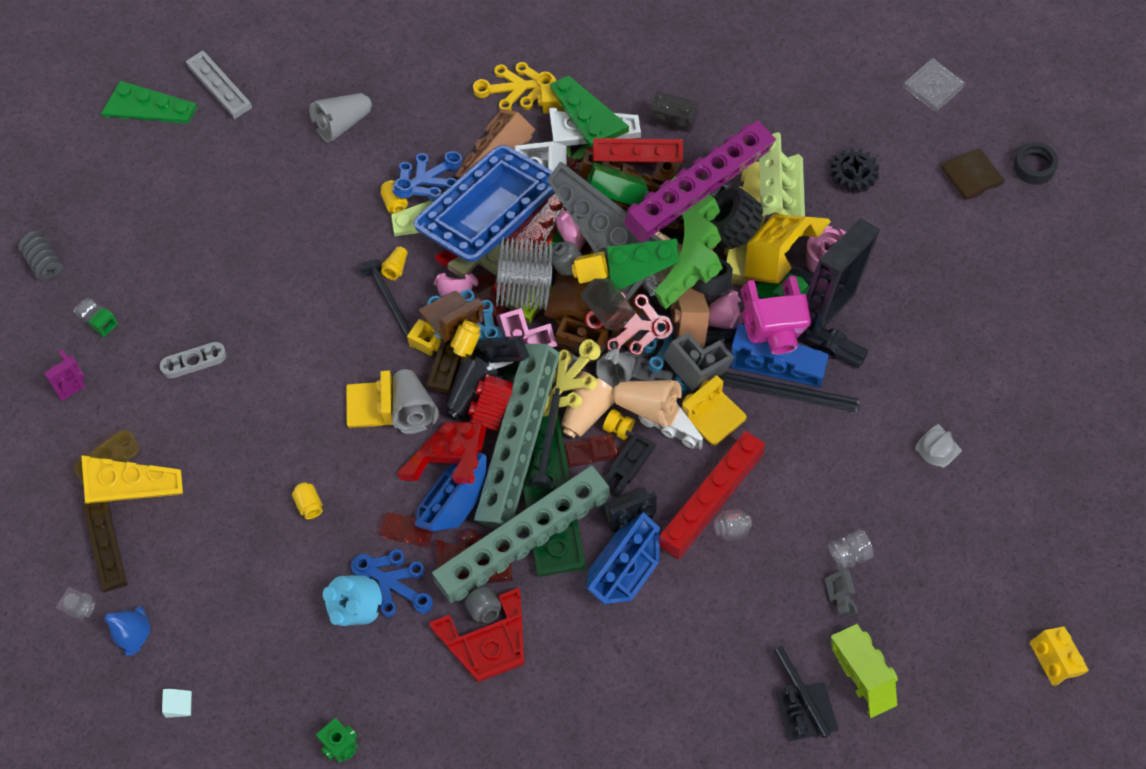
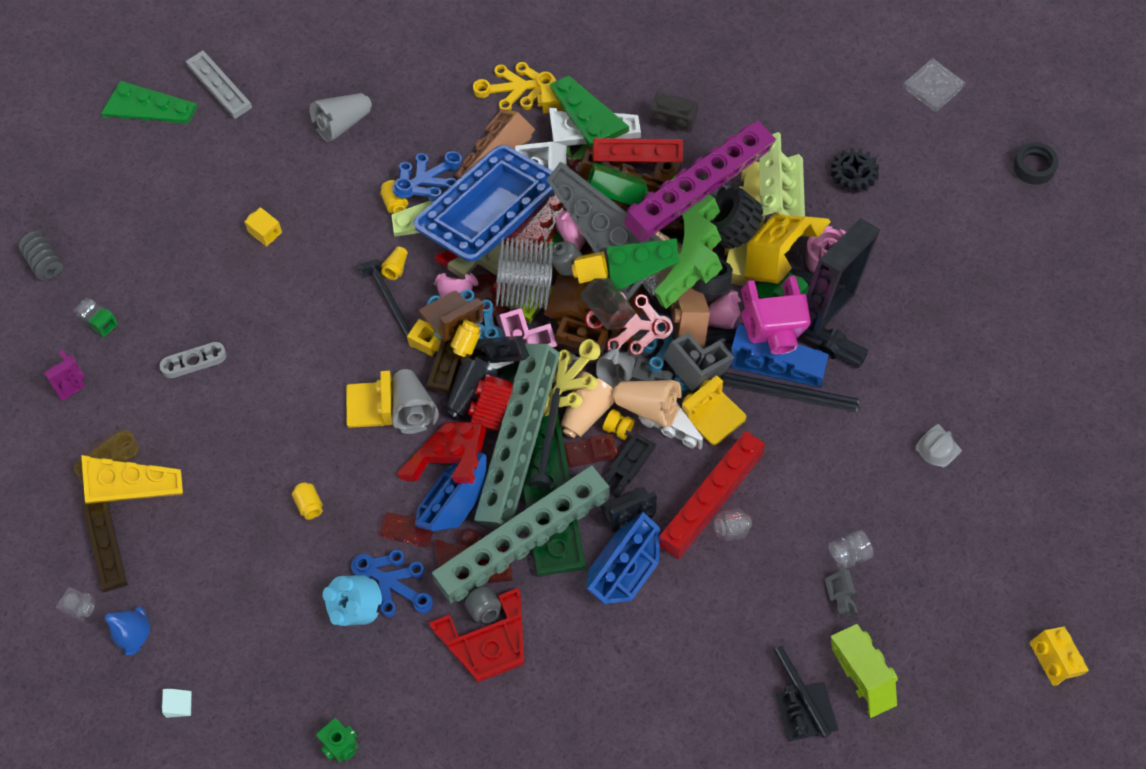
dark brown slope [941,149,1005,200] -> none
none -> yellow brick [244,207,282,247]

